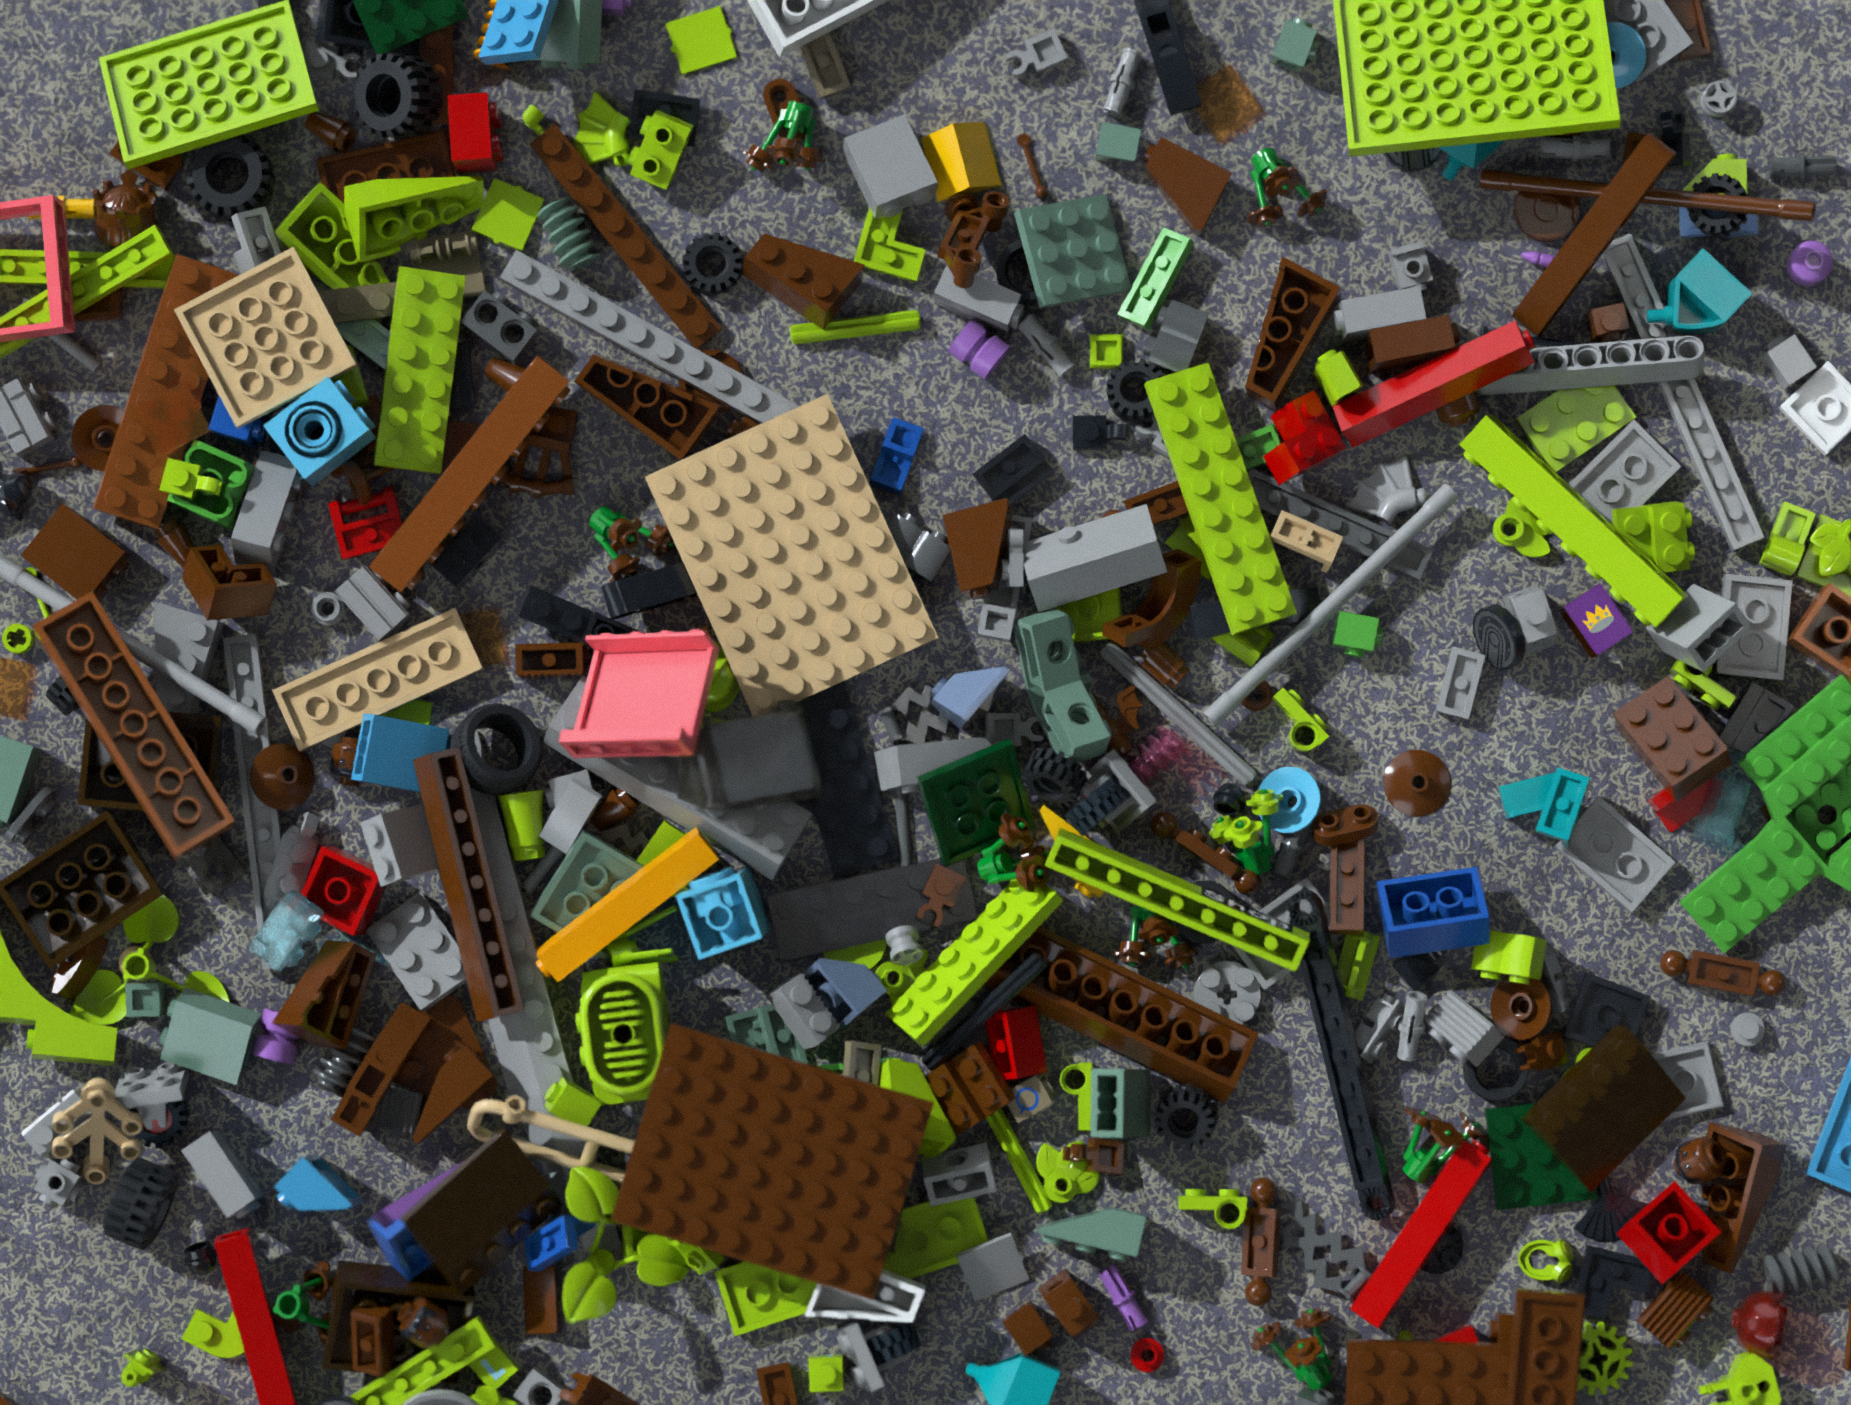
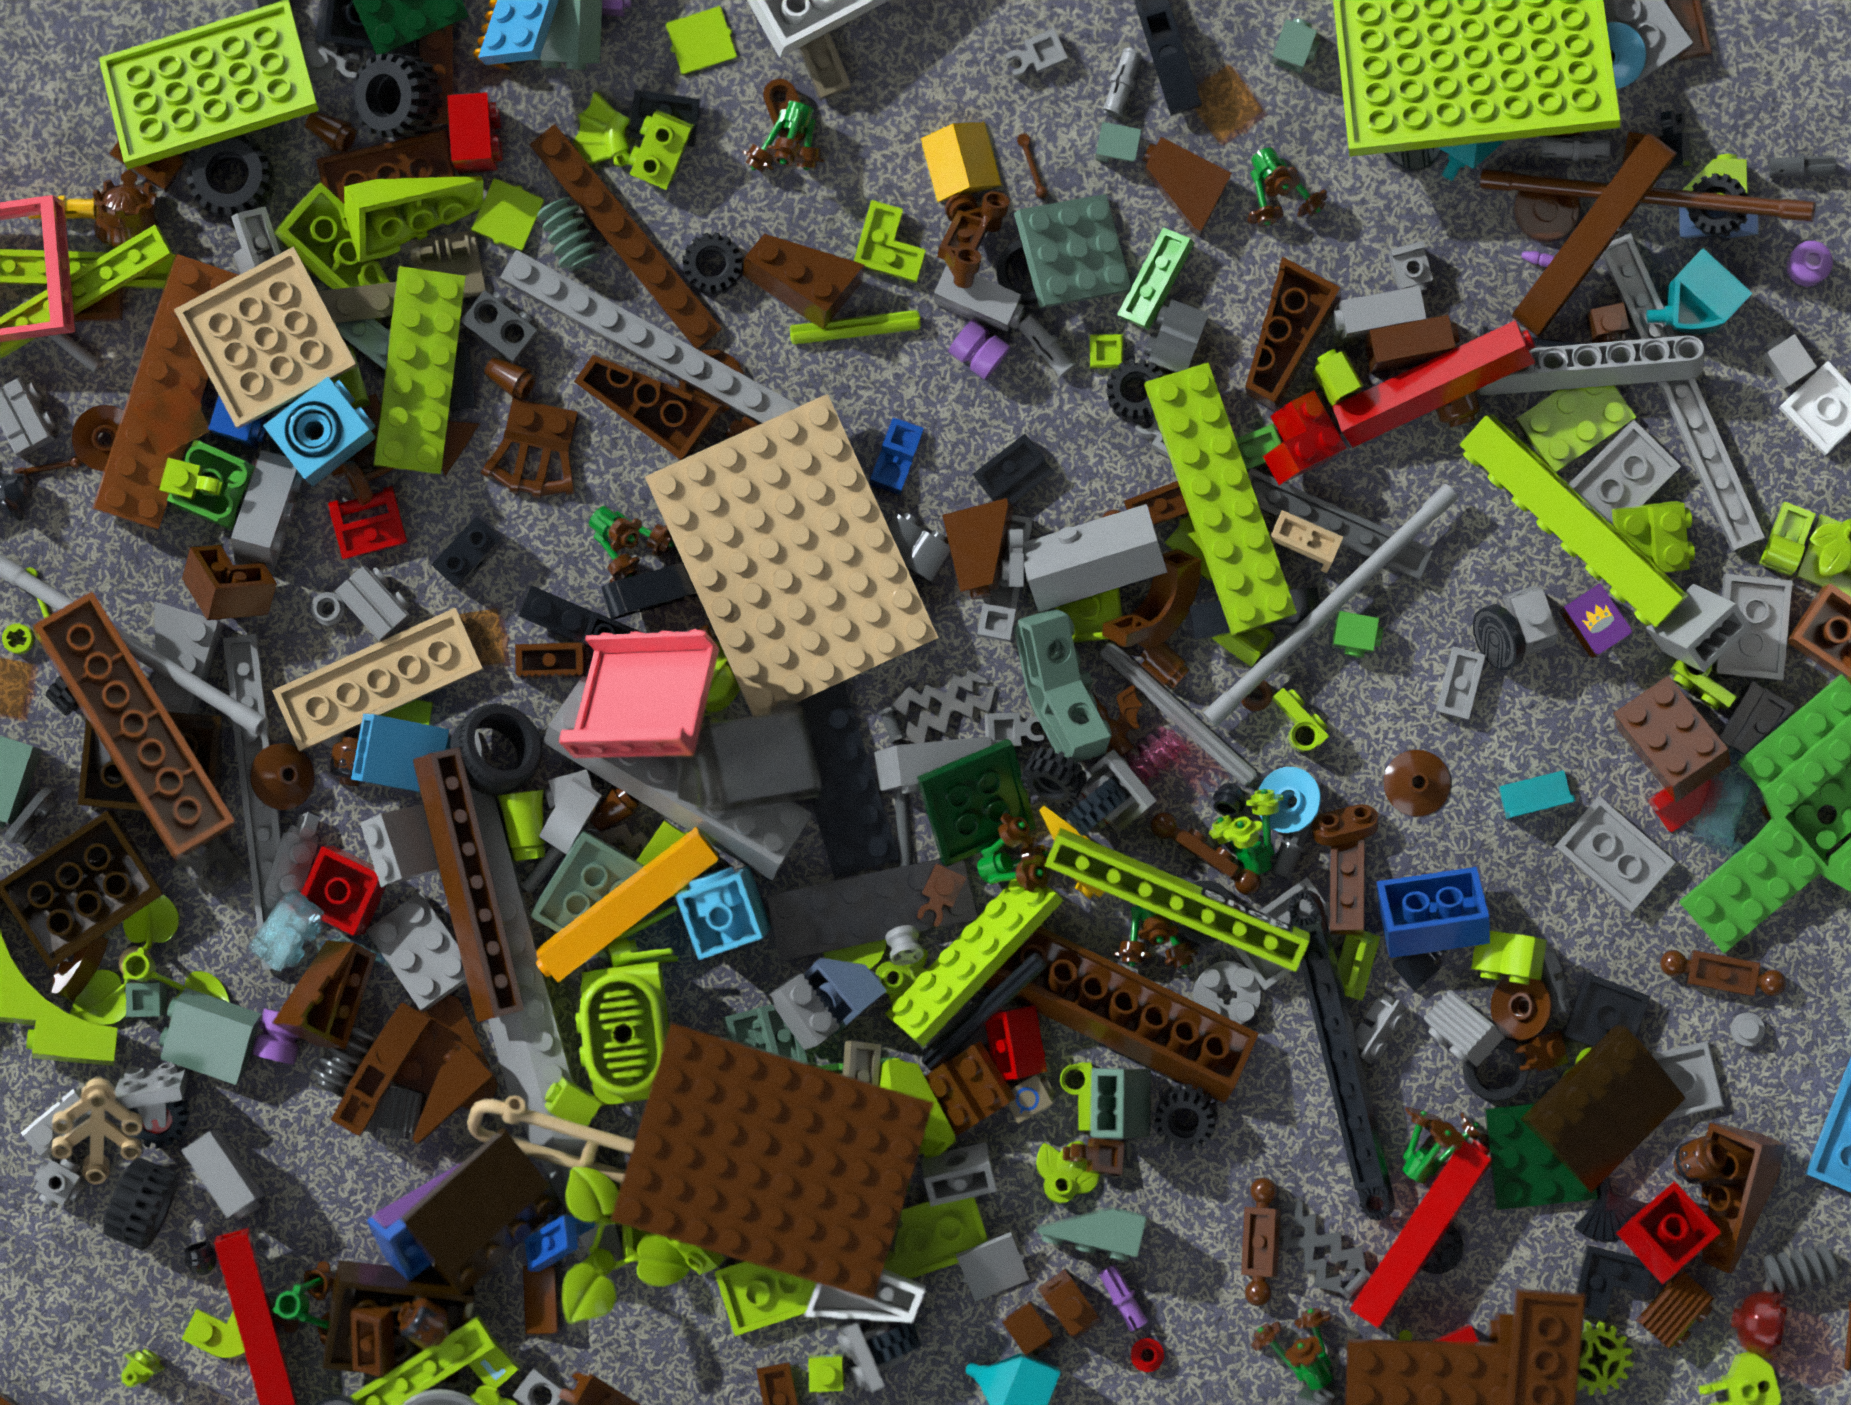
reddish brown brick [21,503,130,603] -> none
reddish brown cone [154,518,194,569] -> none
dark azure slope [274,1154,365,1210] -> none
dark orange brick [369,355,571,592] -> none
lime hand [522,105,545,136] -> none
light grey brick [843,114,938,219] -> none
sand blue slope [930,667,1010,729] -> none
lime axle [986,1108,1052,1214] -> none
black plate [1073,415,1130,450] -> none
lime plate [1178,1189,1247,1229] -> none
light grey arm [1346,455,1427,524] -> none
light grey pin [1396,991,1427,1061] -> none
lime plate [1493,498,1551,557] -> none
lime piece [1518,1239,1573,1284] -> none
teal panel [1536,767,1590,847] -> none
light grey wheel [1700,81,1737,118] -> none

